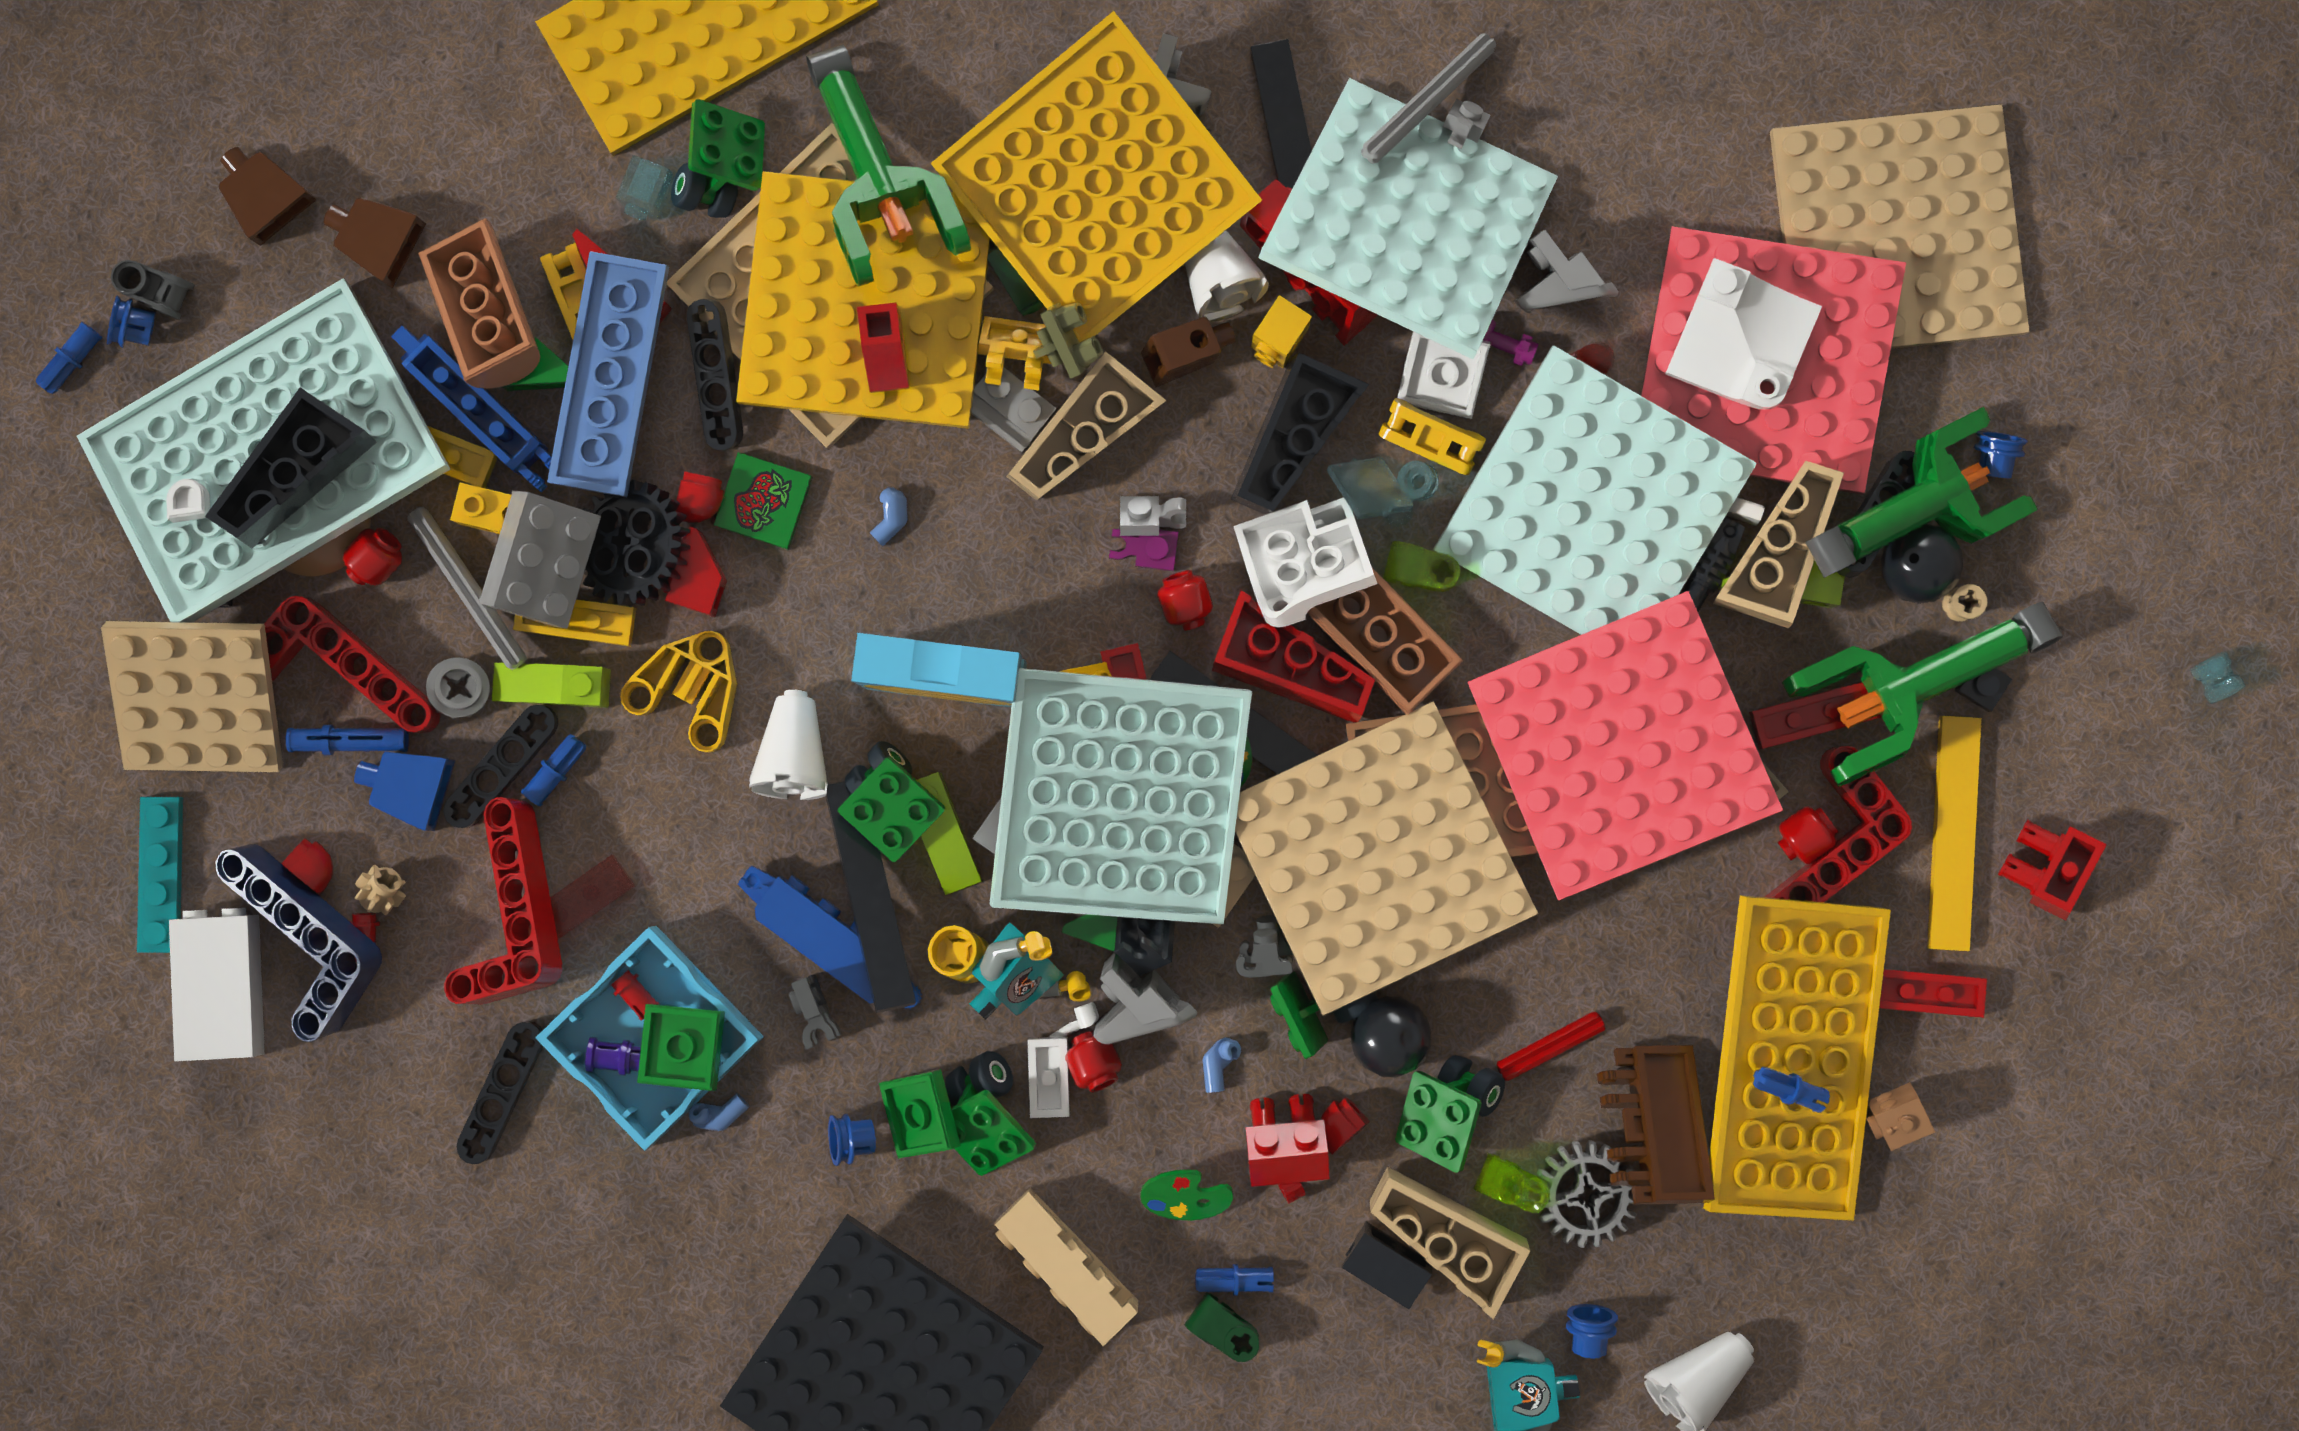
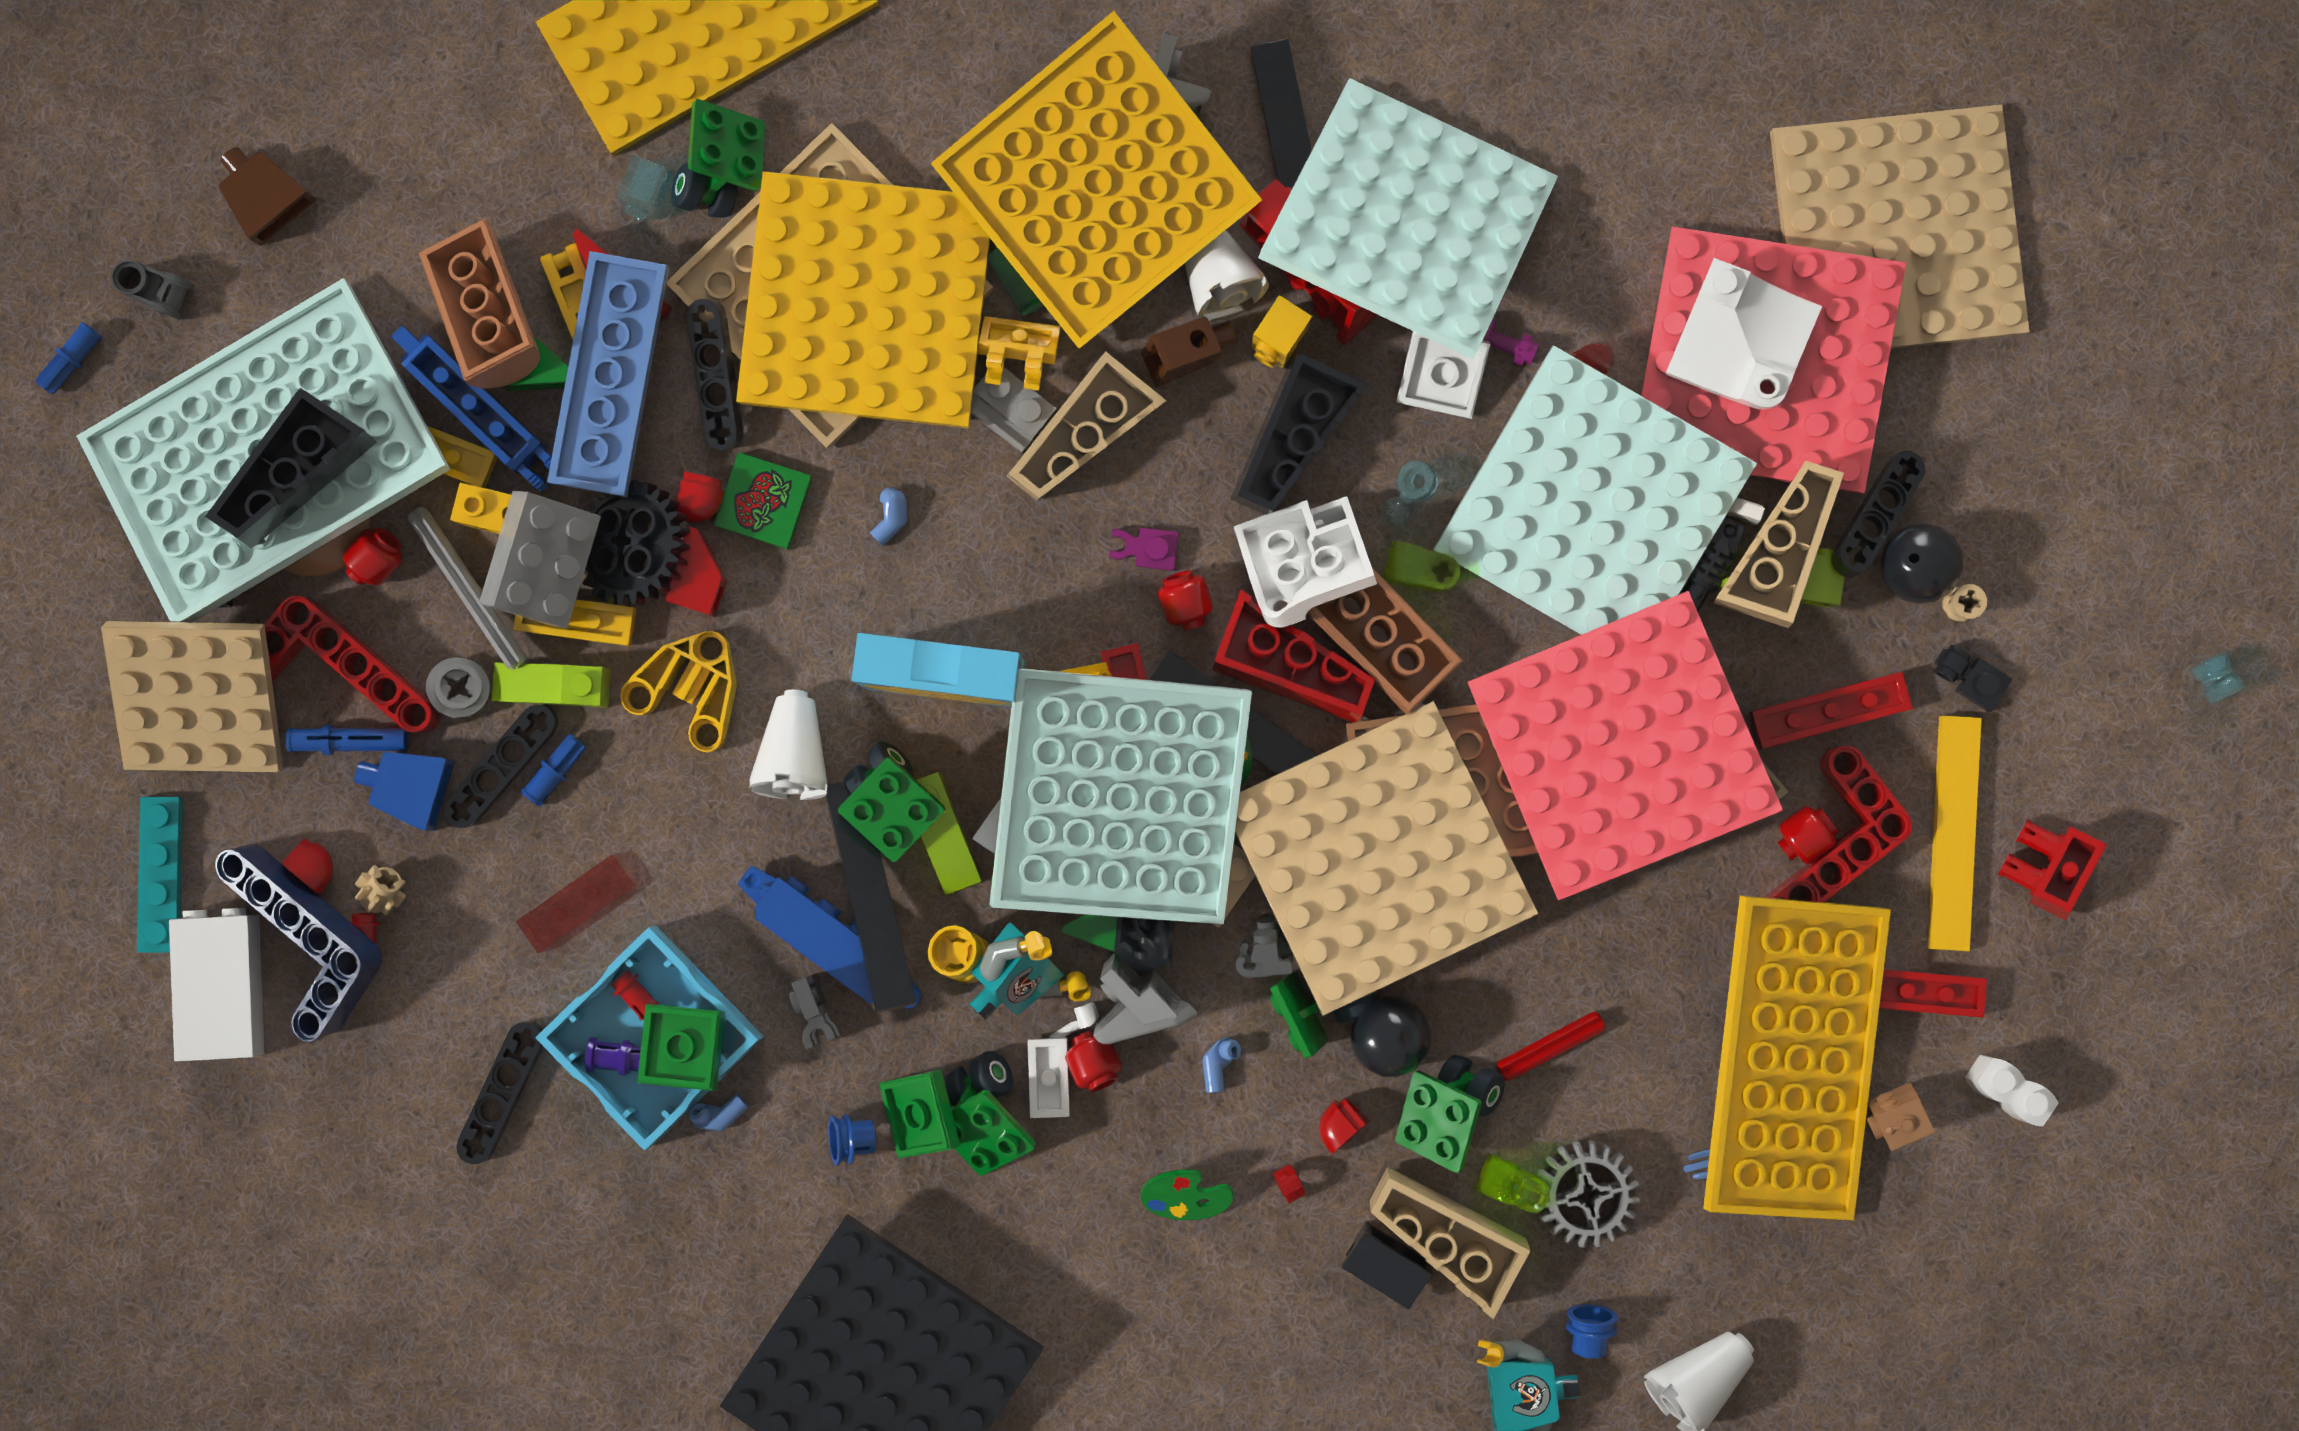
blue piece [107,295,156,348] -> none
white tile [166,479,210,523] -> none
reddish brown torso [324,198,426,288] -> none
red beam [444,797,562,1005] -> none
green piece [806,44,971,286] -> none
red slope [857,302,909,393] -> none
tan wedge [995,1187,1138,1346] -> none
olive hips [1033,302,1103,379] -> none
light grey plate [1120,496,1186,536] -> none
dark green piece [1184,1292,1259,1362] -> none
blue axle [1195,1264,1274,1296] -> none
red brick [1245,1094,1330,1187] -> none
clear light blue piece [1326,457,1413,520] -> none
light grey axle [1361,33,1496,164] -> none
yellow plate [1378,398,1486,475] -> none
light grey plate [1443,99,1491,149] -> none
light grey piece [1514,230,1619,313] -> none
reddish brown hinge [1597,1045,1715,1205] -> none
blue axle [1753,1066,1830,1113] -> none
green piece [1782,602,2063,787] -> none
green piece [1805,406,2038,578] -> none
blue piece [1973,431,2028,478] -> none
none -> white brick [1965,1055,2059,1126]

